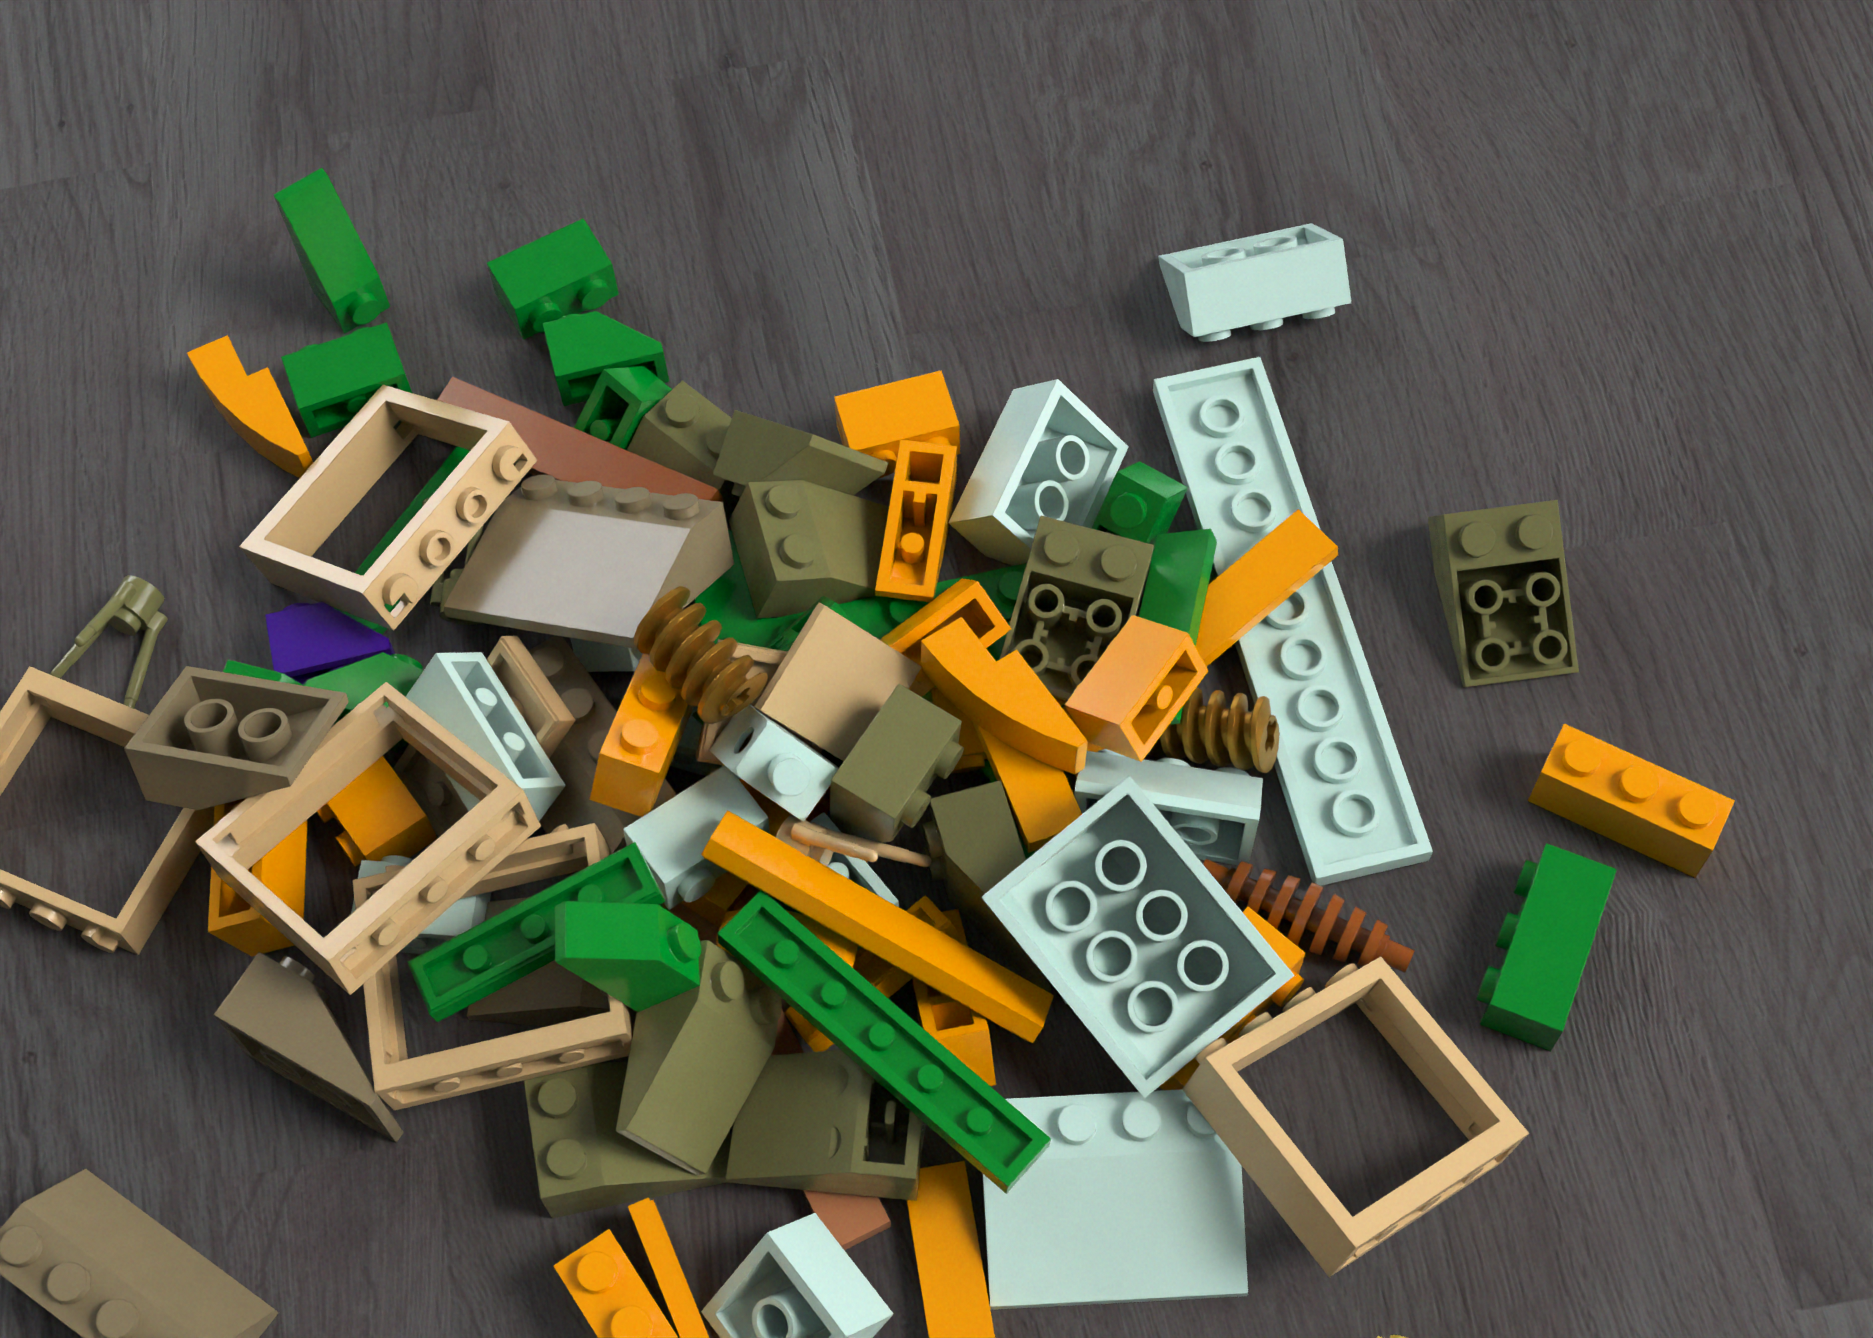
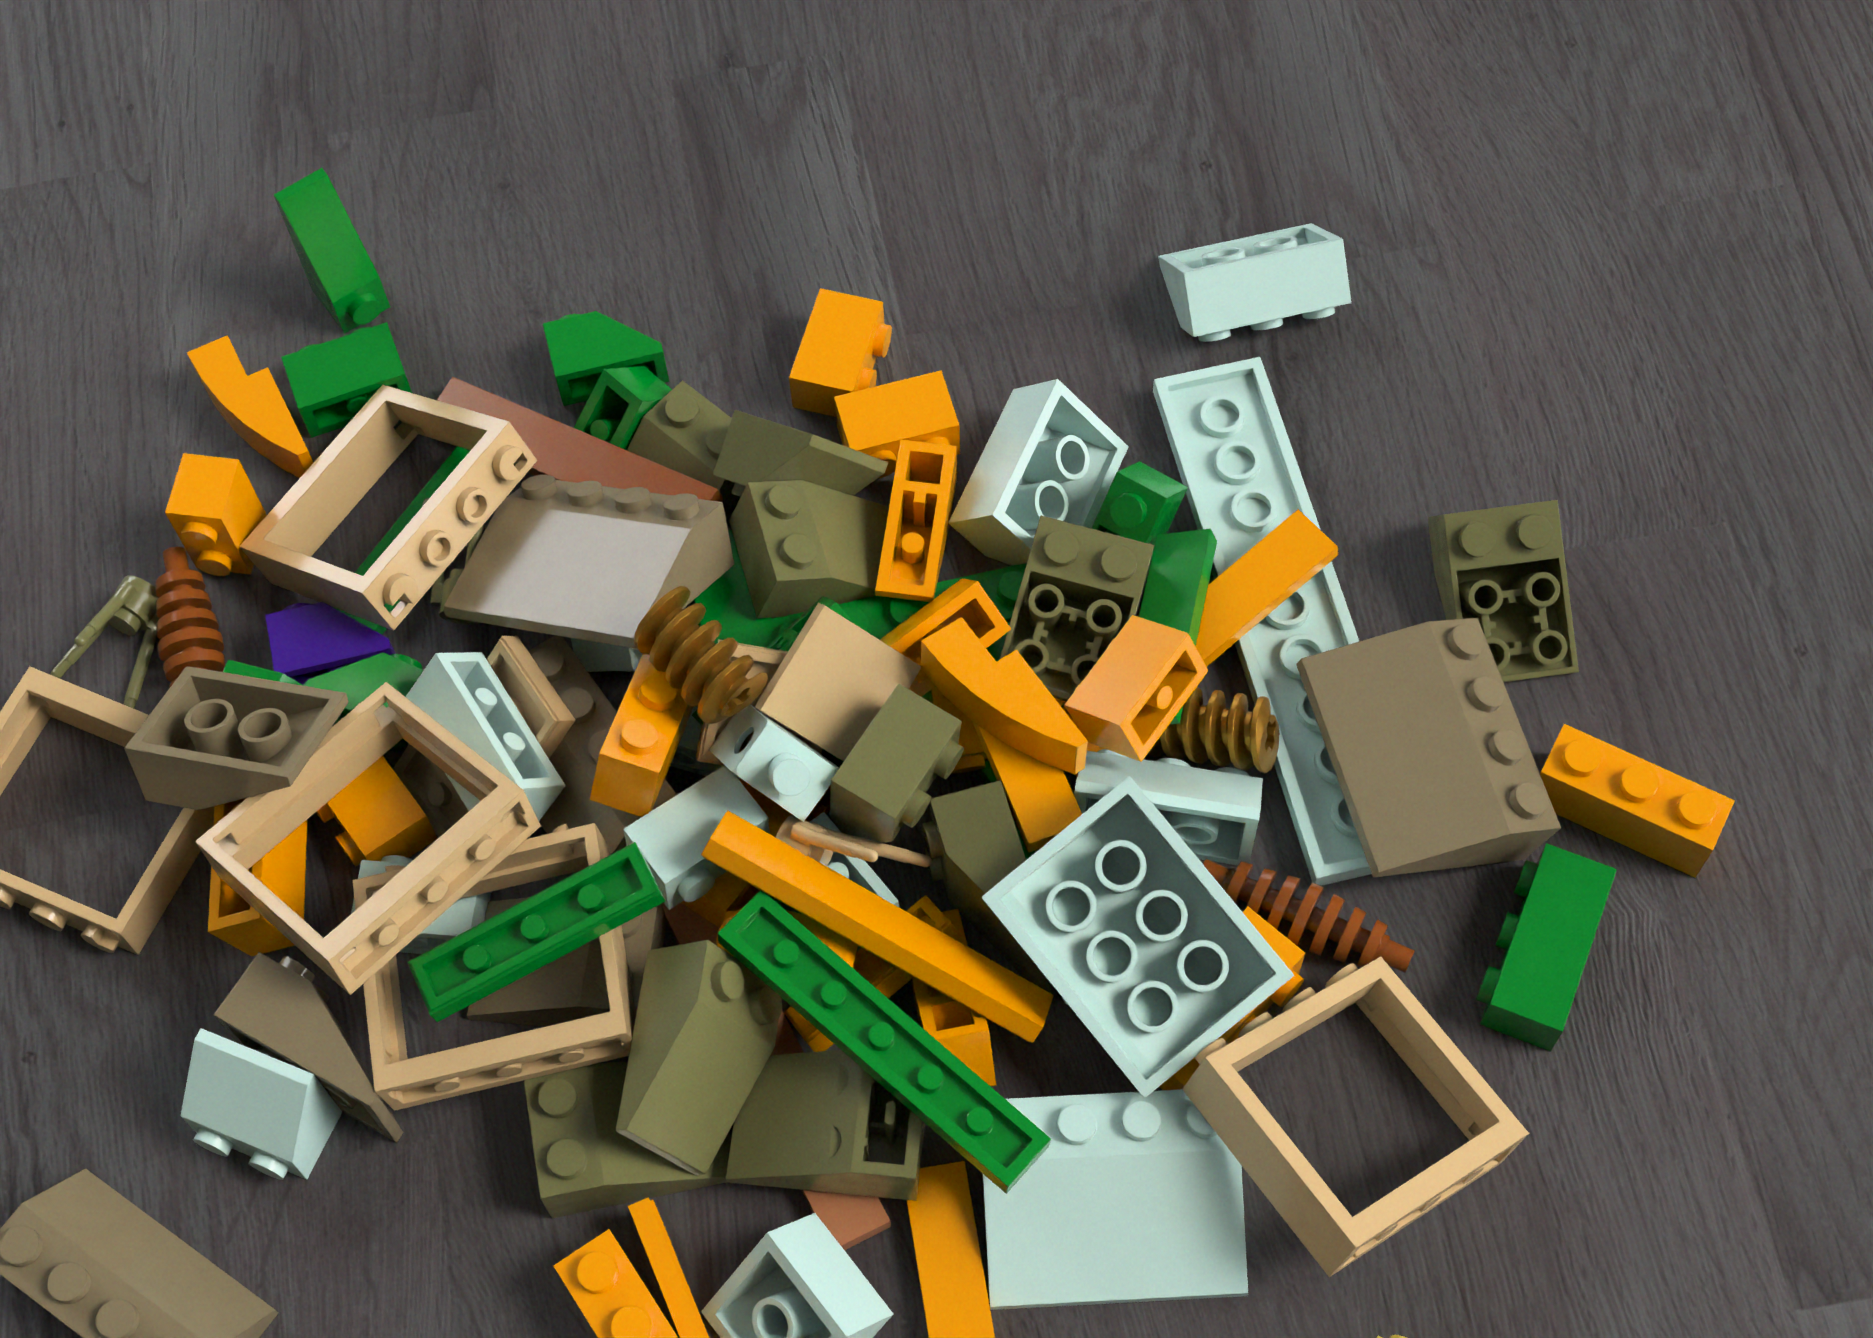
green brick [487,218,619,340] -> none
green slope [555,901,701,1012] -> none
none -> dark orange piece [156,547,225,688]
none -> light orange brick [165,453,267,576]
none -> light aqua slope [181,1028,342,1180]
none -> light orange brick [789,288,892,417]
none -> dark tan slope [1296,618,1561,878]

